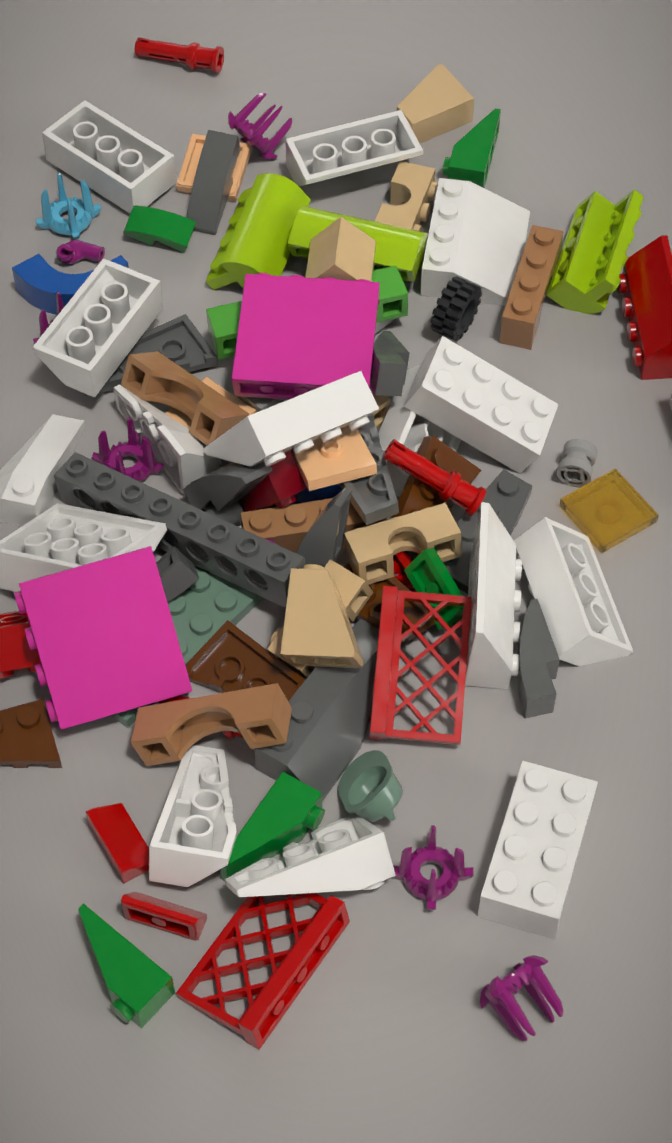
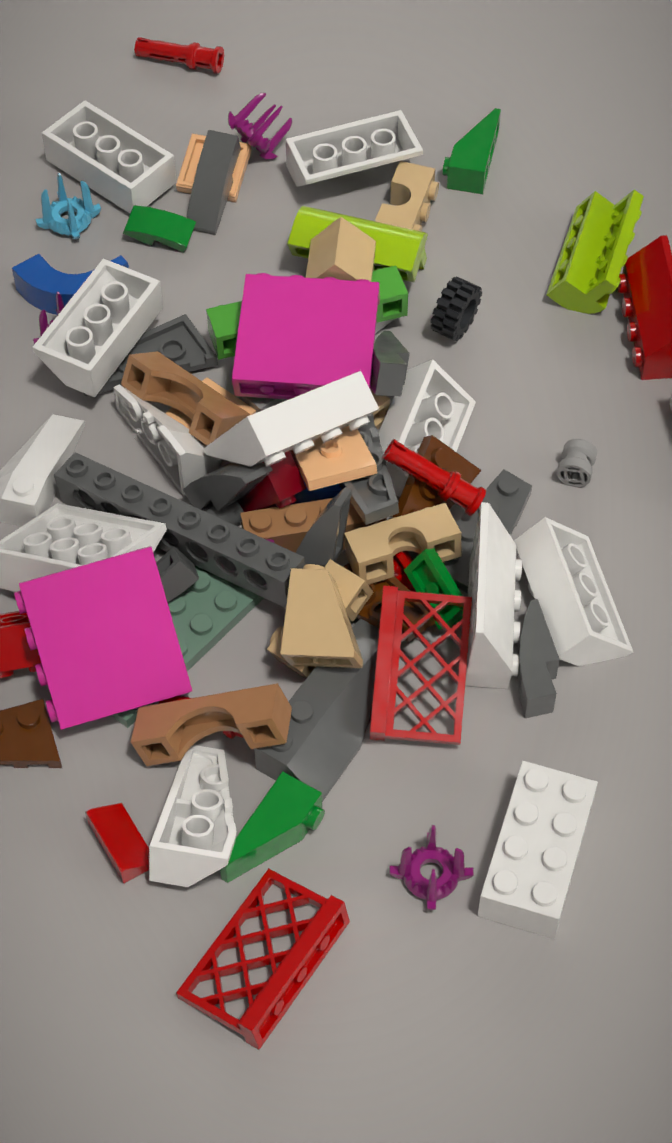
magenta arm [56,240,105,264] -> none
green slope [78,903,175,1028] -> none
magenta piece [91,418,164,482] -> none
red slope [121,892,207,941] -> none
reddish brown wing [185,620,305,702] -> none
lime brick [205,173,311,290] -> none
white wedge [225,814,396,897] -> none
sand green piece [338,750,403,822] -> none
tan slope [397,64,474,143] -> none
white brick [404,336,558,474] -> none
white slope [420,178,530,306] -> none
magenta piece [480,955,564,1041] -> none
medium nougat arch [499,225,564,350] -> none
clear yellow tile [560,468,659,553] -> none

